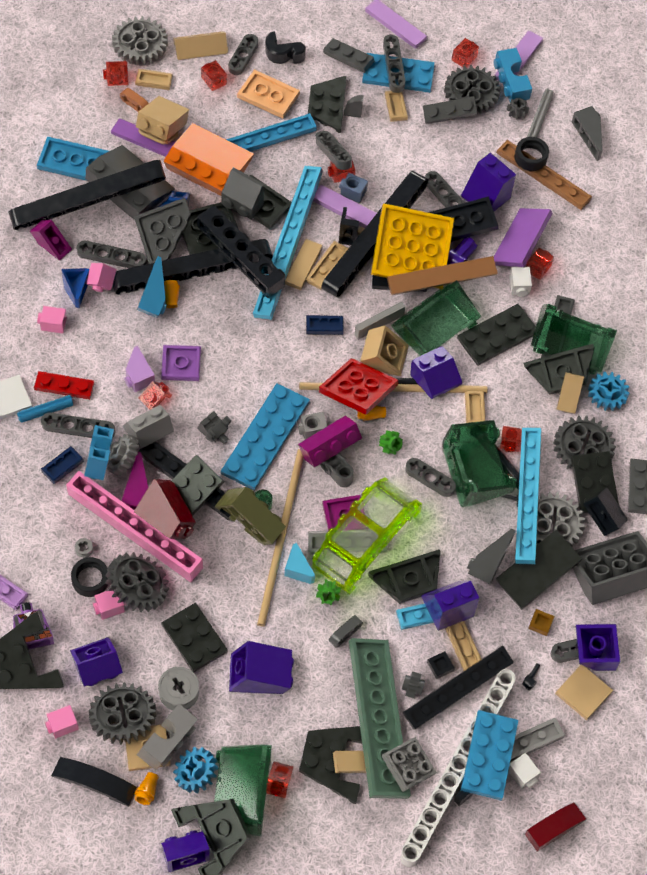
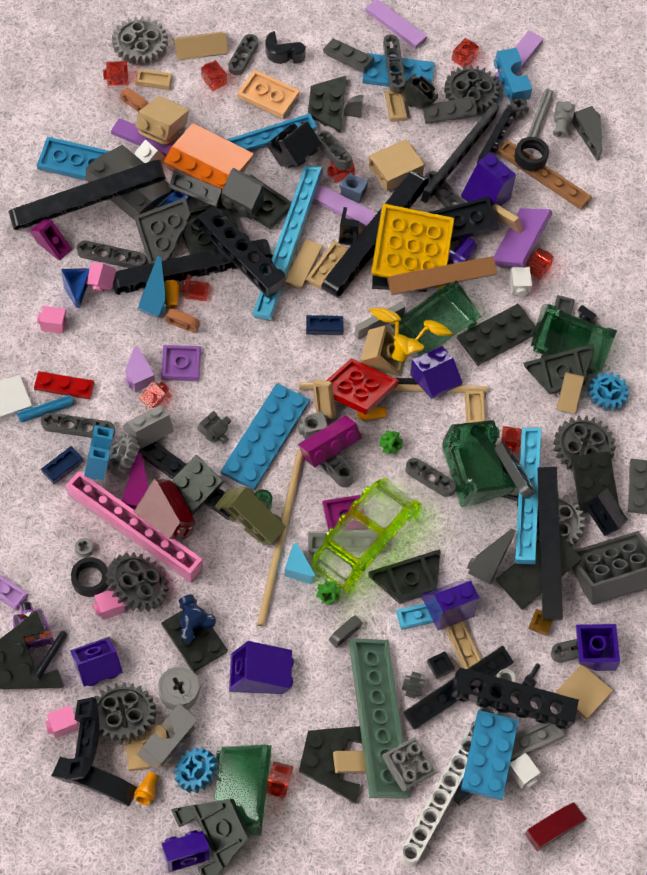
none -> black bar [32,631,68,682]
none -> black slope [65,697,99,781]
none -> white brick [134,140,165,163]
none -> nougat beam [165,309,201,333]
none -> dark grey plate [169,170,223,207]
none -> dark blue animal [179,594,216,643]
none -> clear red bracket [181,275,209,302]
none -> black piece [266,121,322,168]
none -> tan tile [312,380,336,419]
none -> yellow plant [367,308,454,362]
none -> tan brick [368,139,425,191]
none -> pearl dark grey cylinder [403,74,438,109]
none -> black tile [421,102,499,203]
none -> black brick [451,667,579,729]
none -> black plate [477,107,513,163]
none -> tan tile [492,204,524,234]
none -> dark grey beam [495,441,536,499]
none -> black tile [537,467,563,621]
none -> light grey connector [553,101,576,138]
none -> black plate [577,305,598,324]

